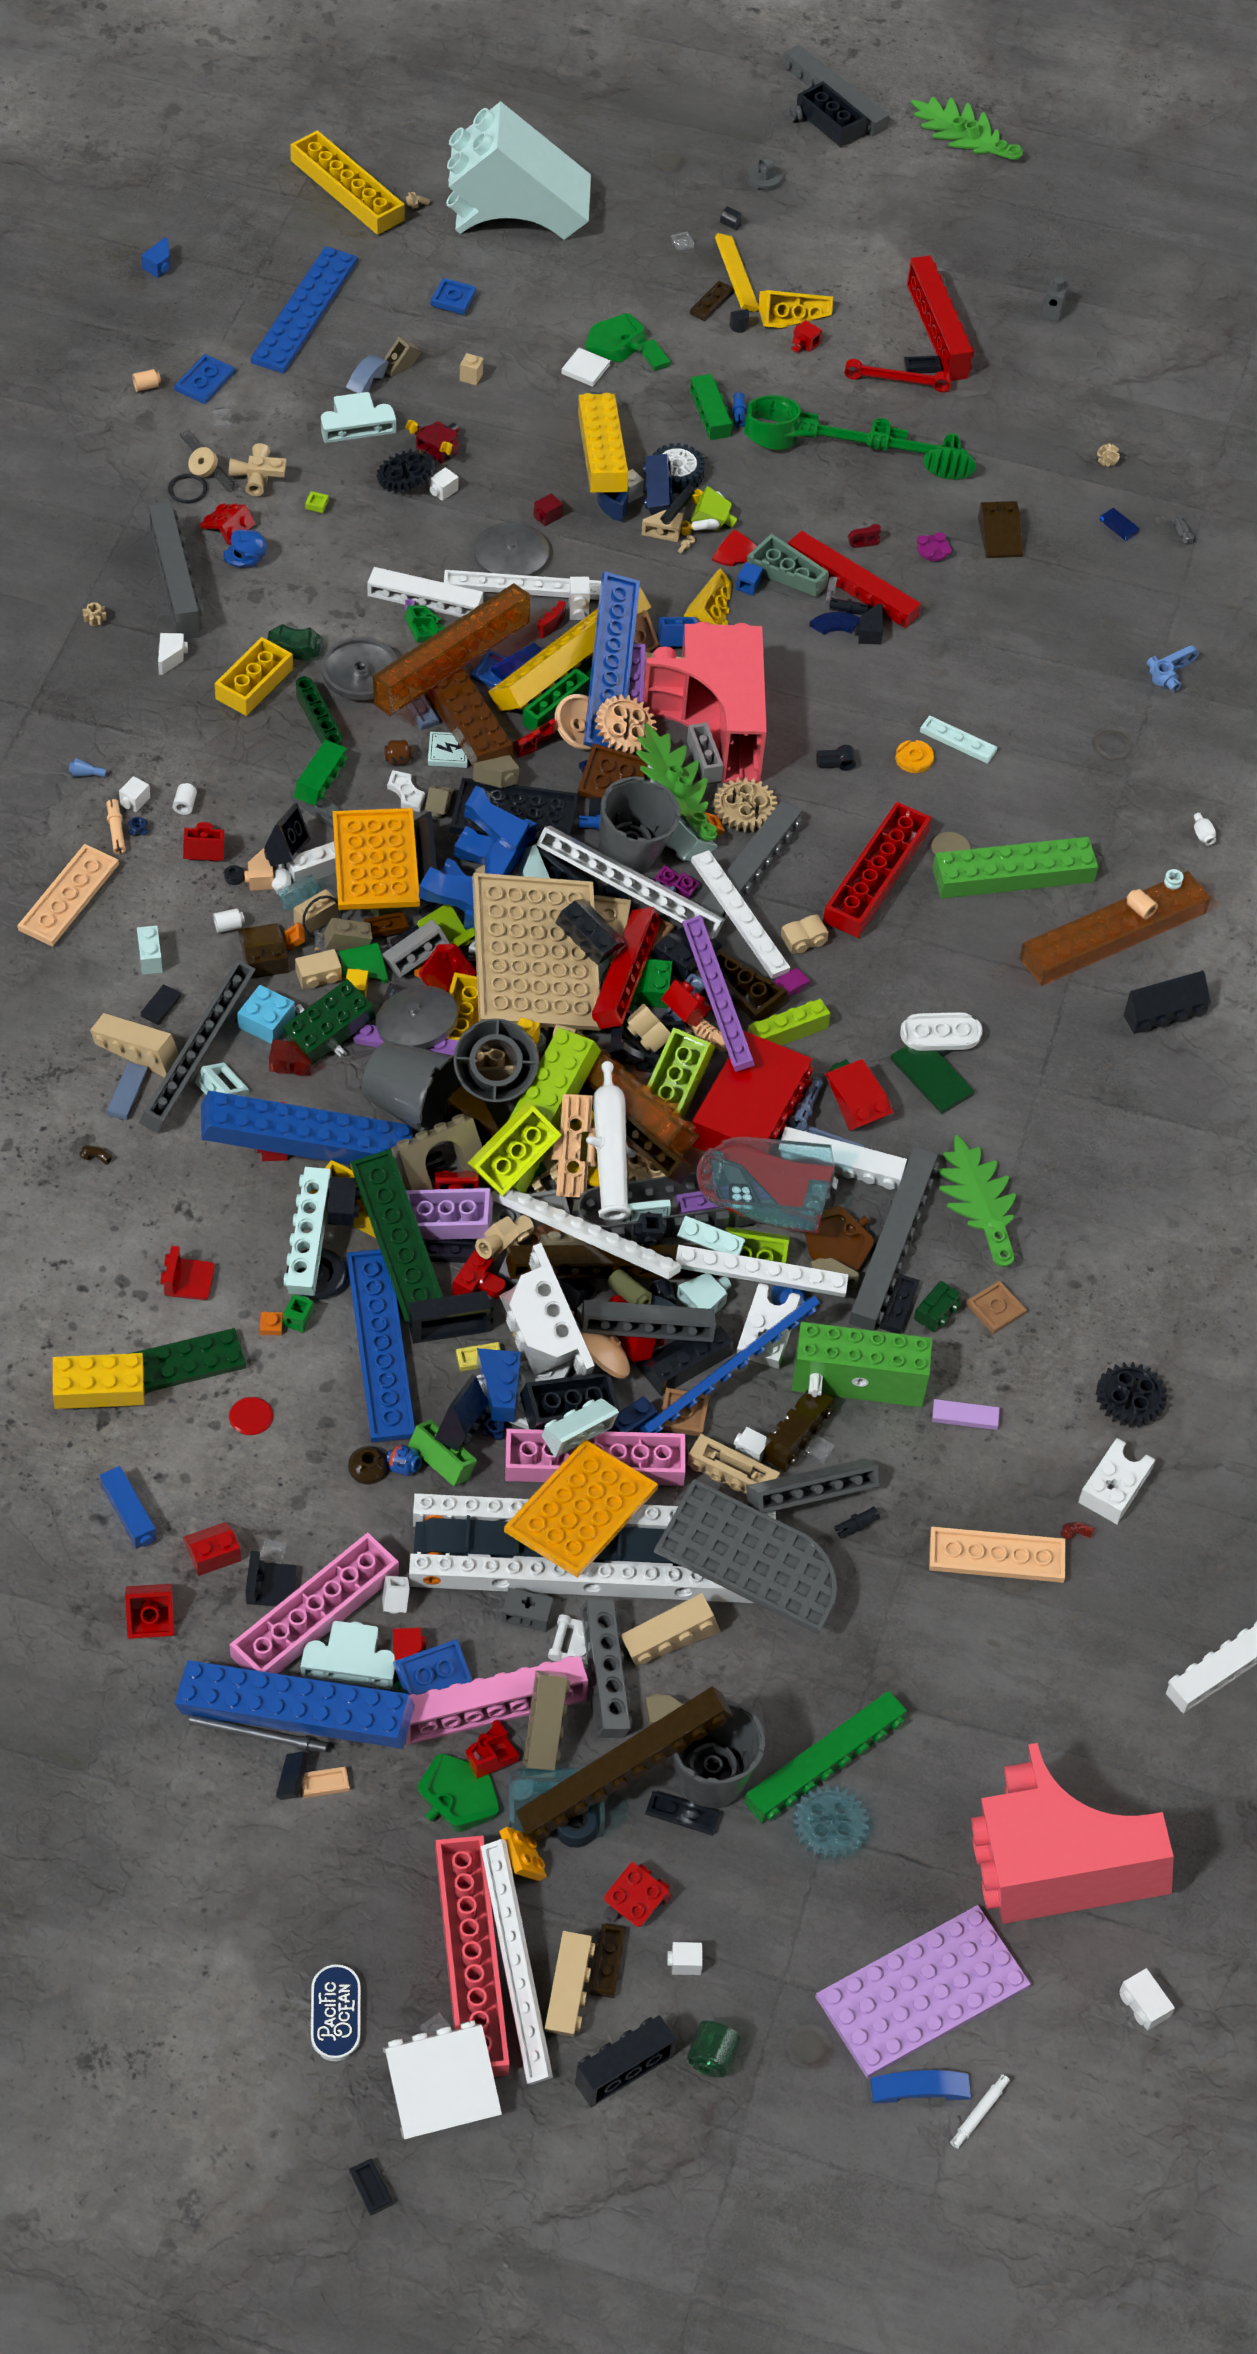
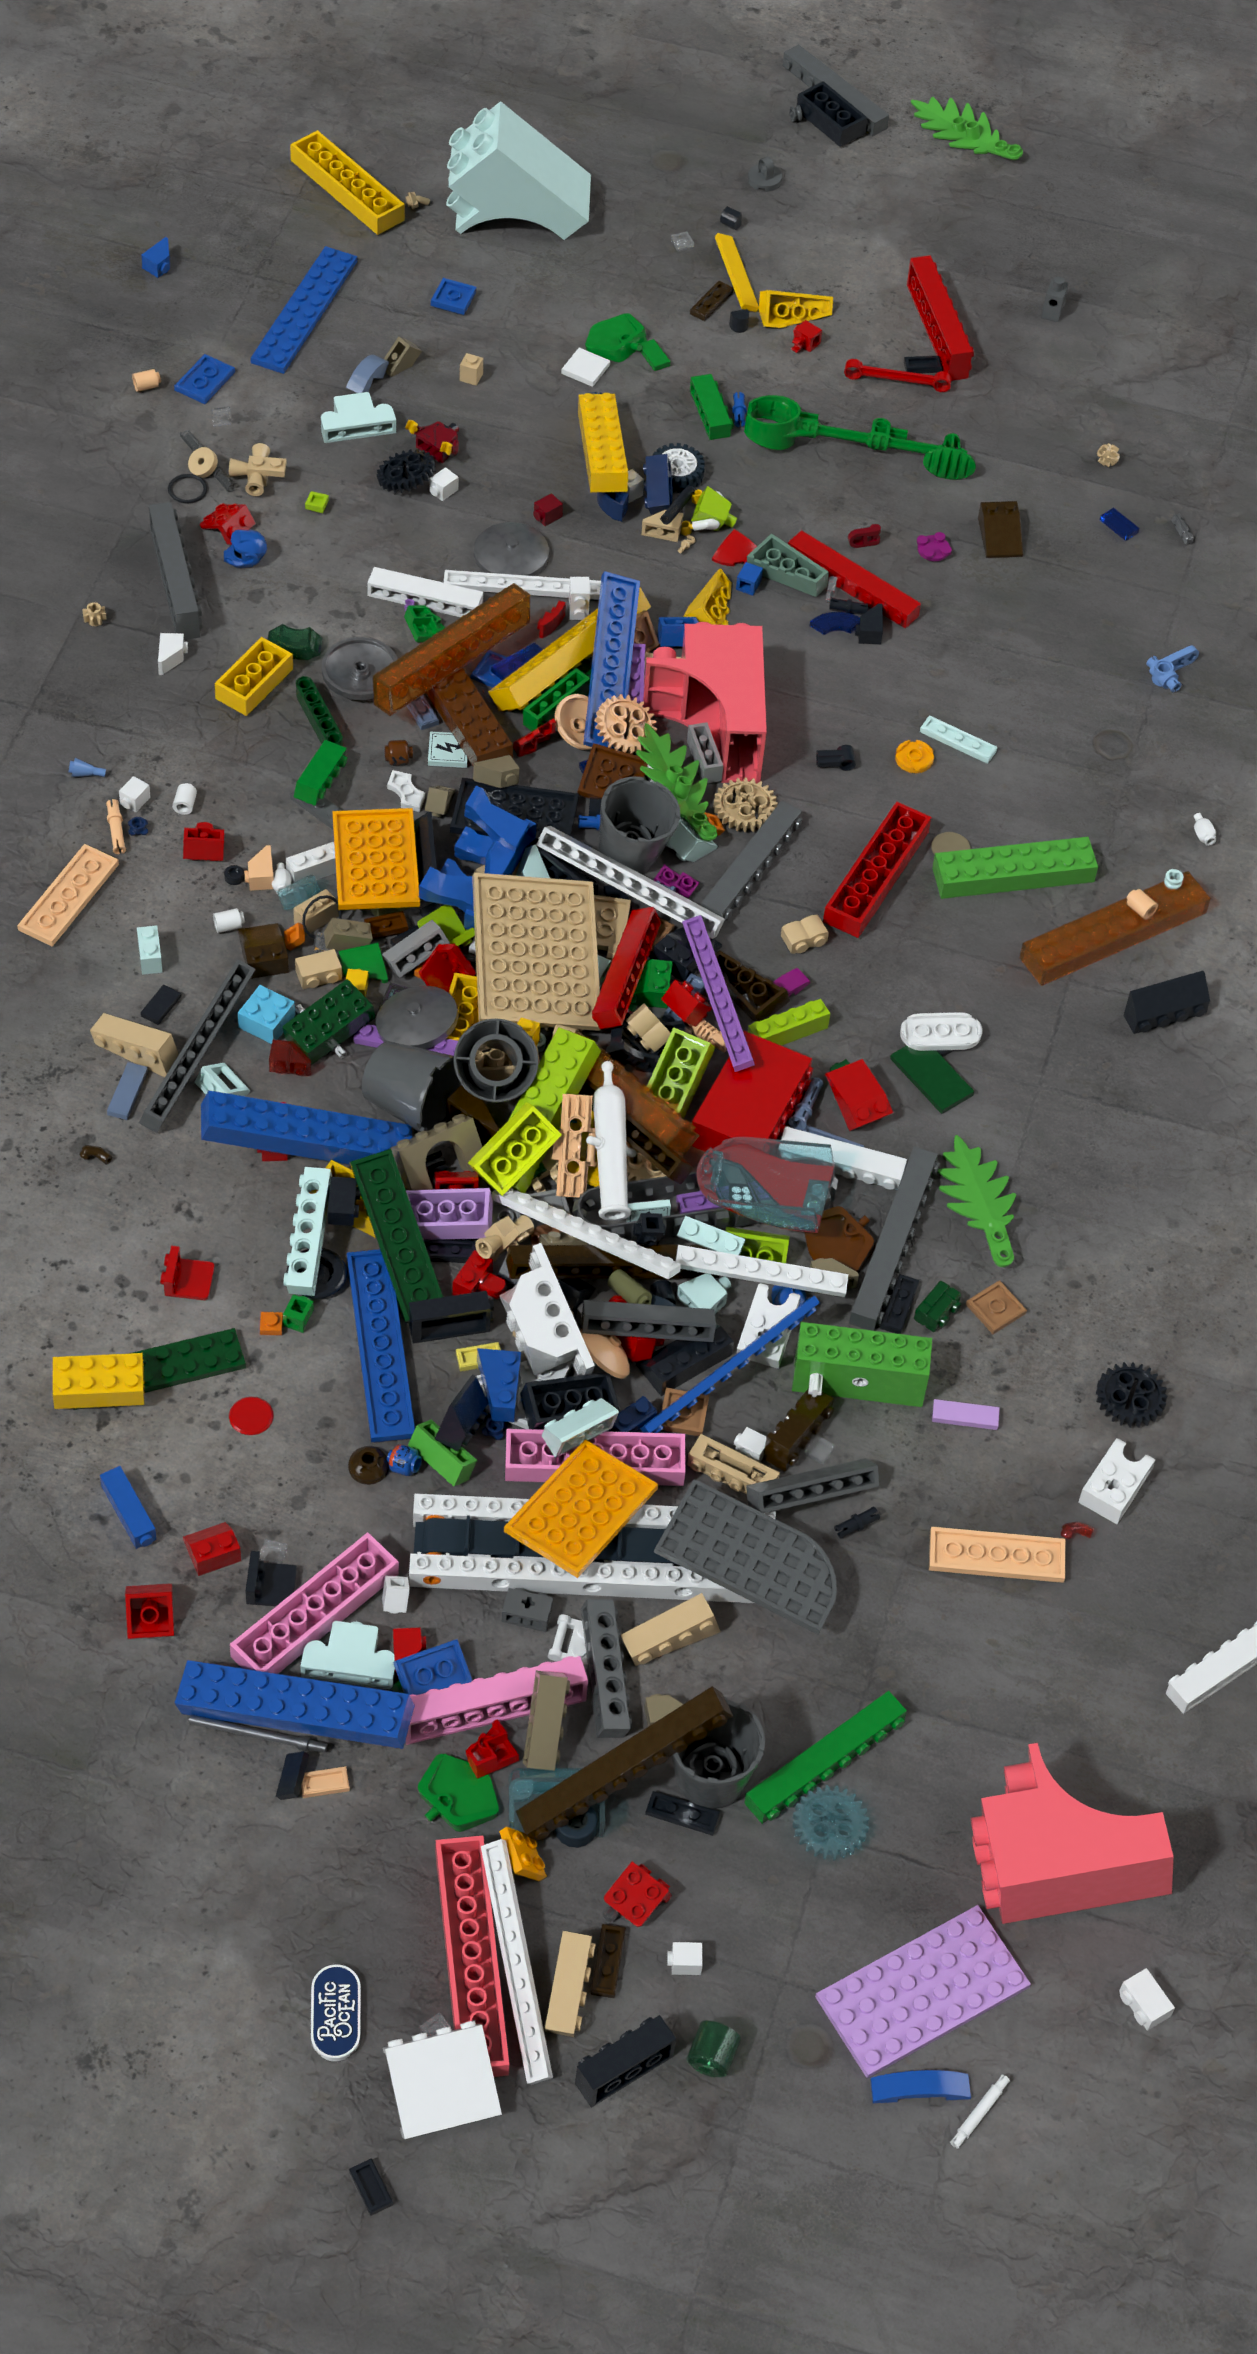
black slope [264,803,311,866] -> none
black slope [555,899,626,965] -> none
white plate [691,850,790,979] -> none

